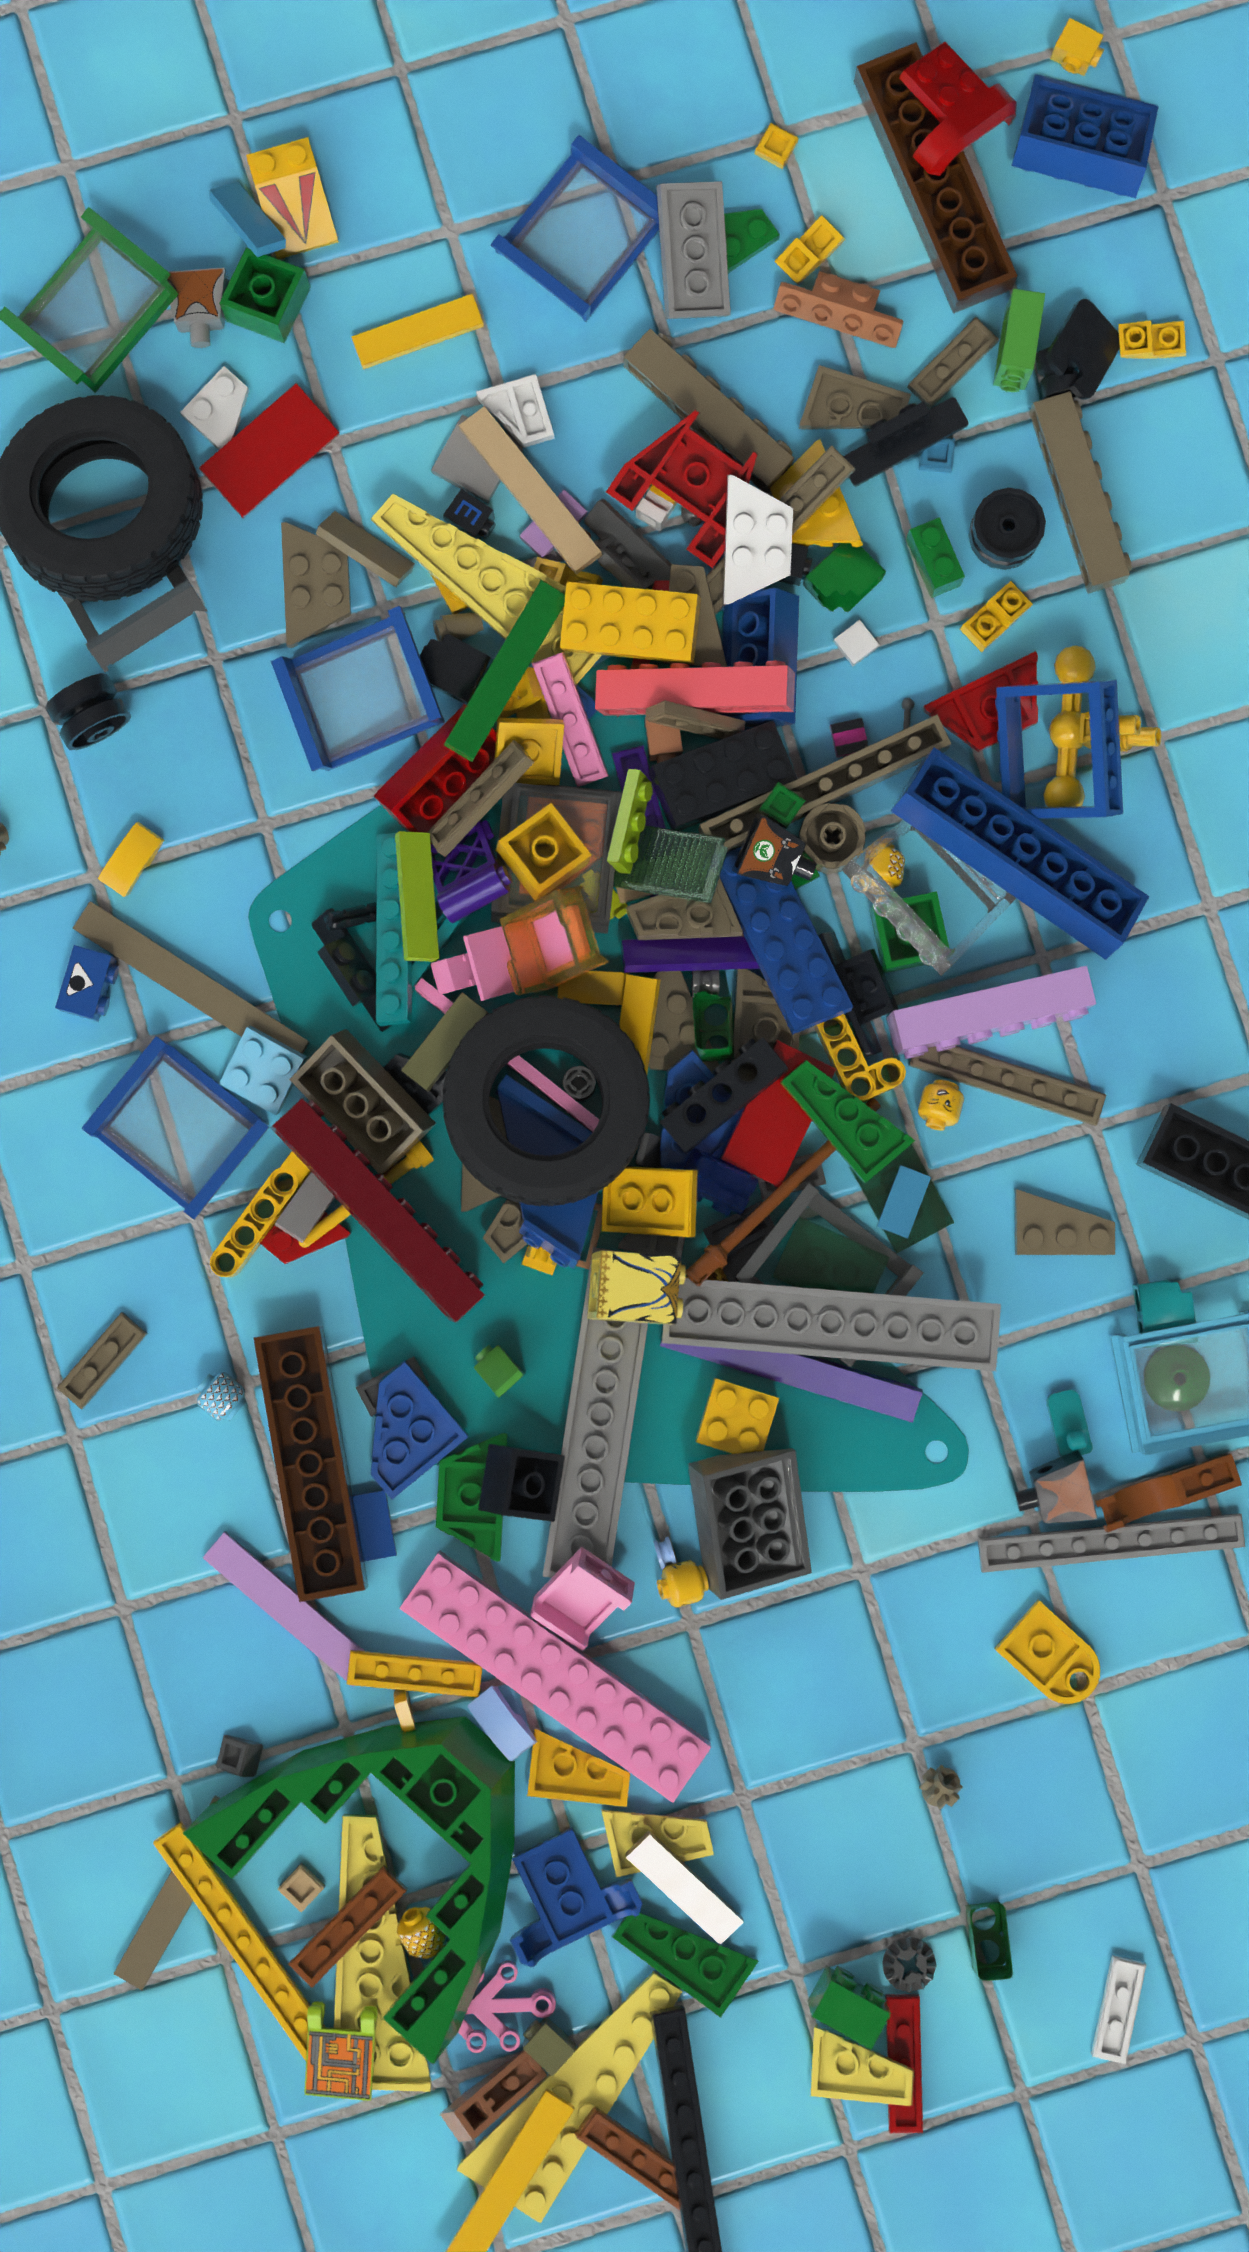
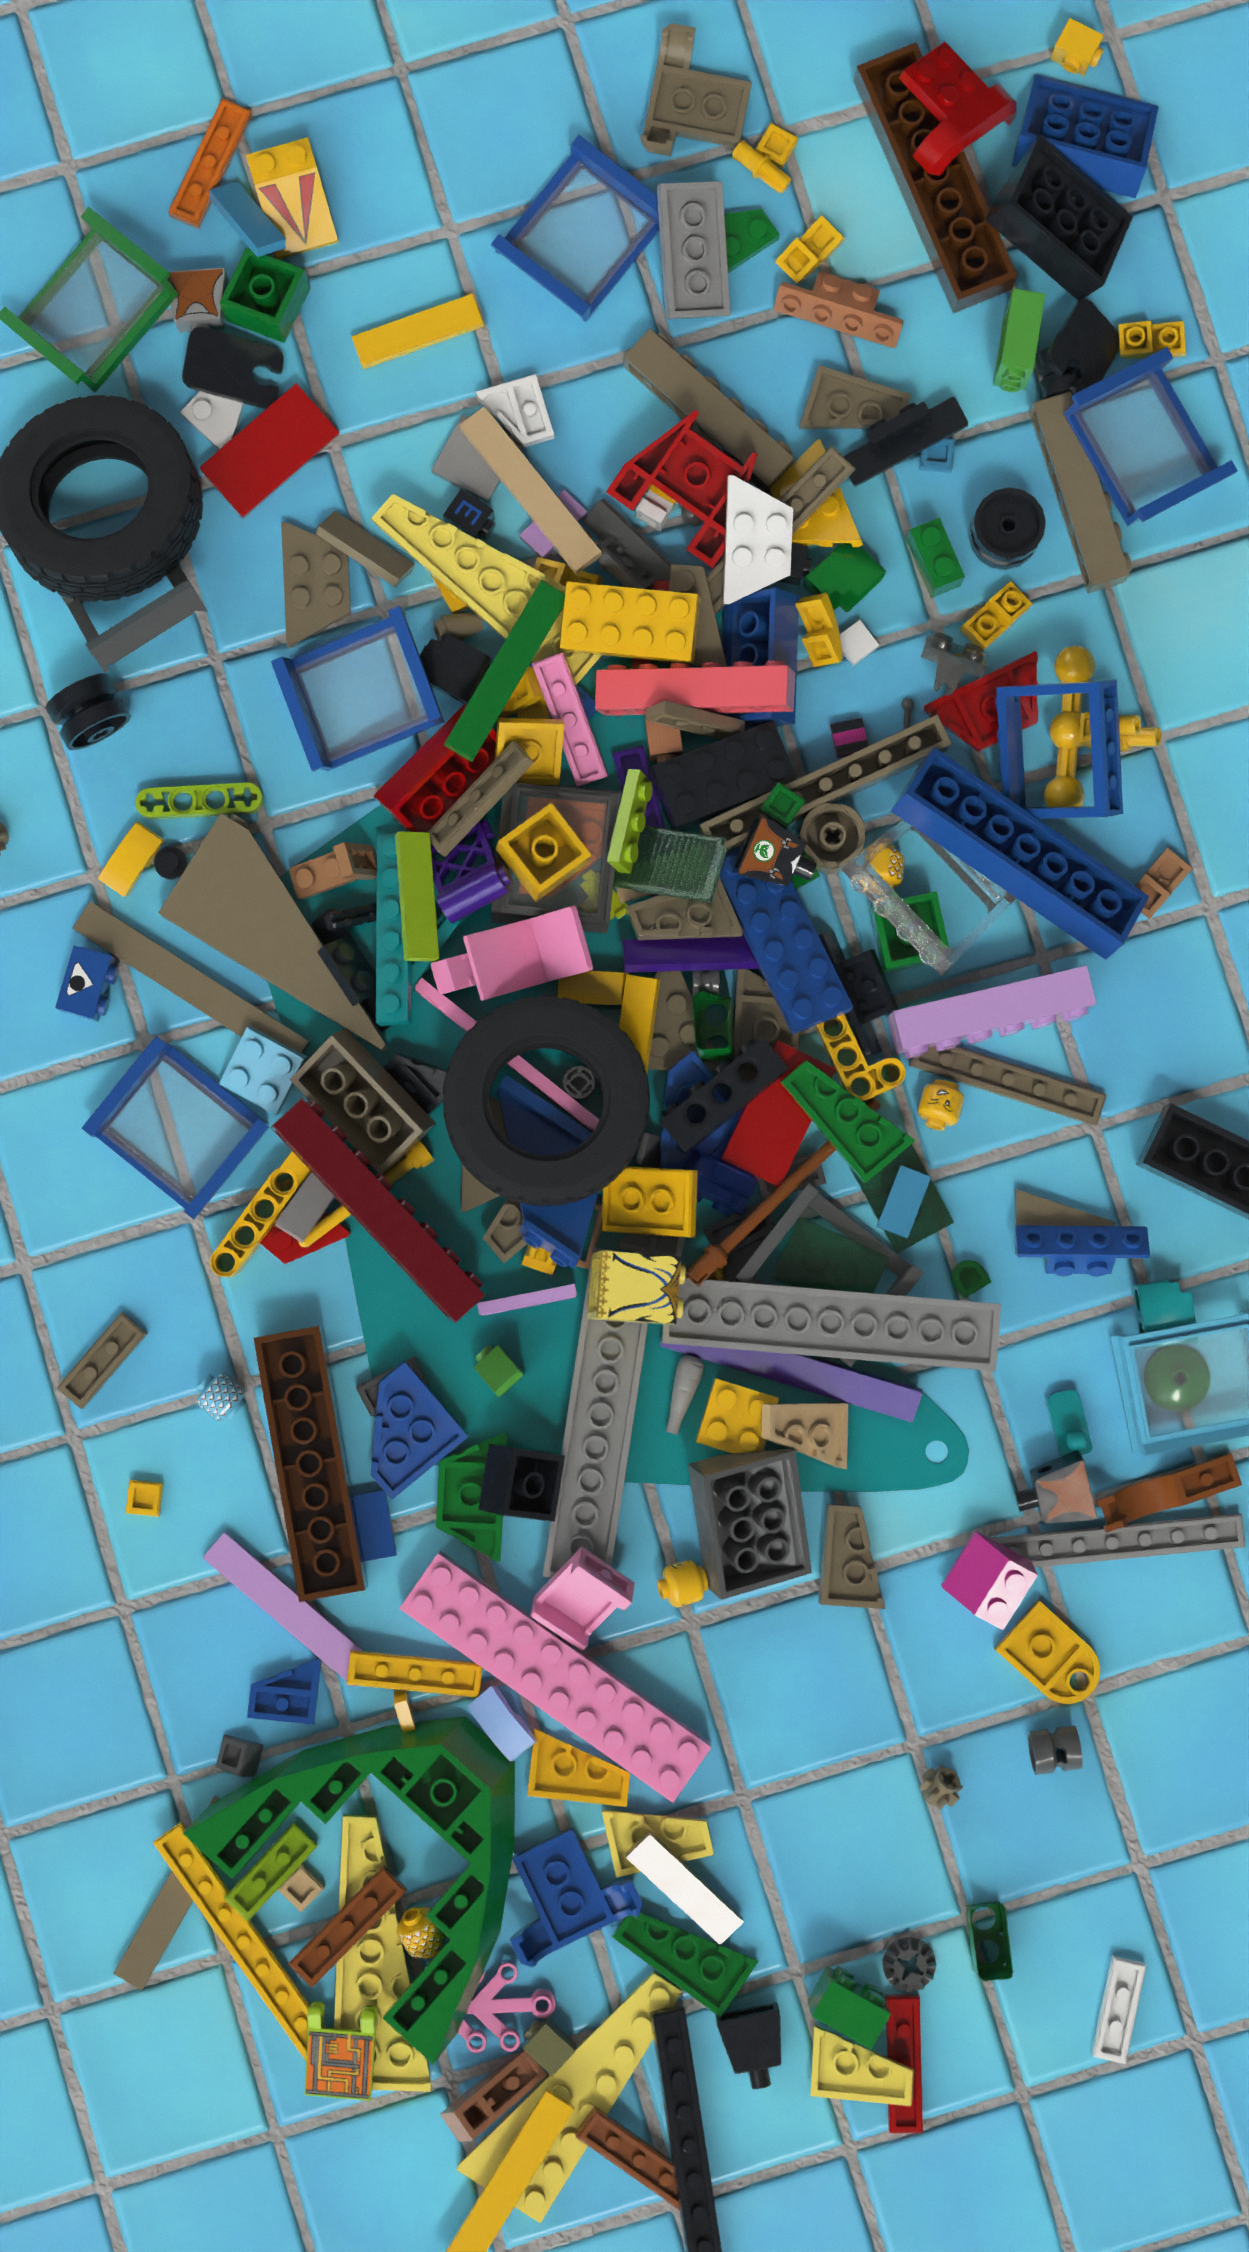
olive tile [401,992,489,1092] -> none
clear yellow piece [500,885,609,996] -> none
light blue bush [653,1536,677,1570] -> none
dark tan tile [907,317,999,409] -> none
none -> yellow tile [125,1479,164,1517]
none -> lime beam [135,783,264,820]
none -> black plate [154,846,187,880]
none -> dark tan slope [158,813,388,1053]
none -> orange tile [168,98,253,229]
none -> black piece [182,327,284,409]
none -> lime tile [223,1823,318,1922]
none -> blue wing [247,1659,322,1725]
none -> medium nougat bracket [288,842,377,900]
none -> lavender tile [477,1284,577,1316]
none -> dark tan piece [640,23,752,157]
none -> light grey piece [666,1354,704,1435]
none -> black torso [715,2002,781,2089]
none -> yellow axle [732,140,791,193]
none -> tan wing [761,1402,848,1469]
none -> yellow slope [795,593,842,667]
none -> dark tan wing [818,1504,886,1609]
none -> clear smoke plate [921,632,988,696]
none -> dark pink slope [941,1530,1038,1630]
none -> green tile [952,1260,991,1299]
none -> black slope [985,134,1133,301]
none -> blue bracket [1015,1225,1150,1277]
none -> dark grey wheel [1028,1725,1083,1775]
none -> clear piece [1064,347,1238,527]
none -> medium nougat slope [1135,847,1193,919]

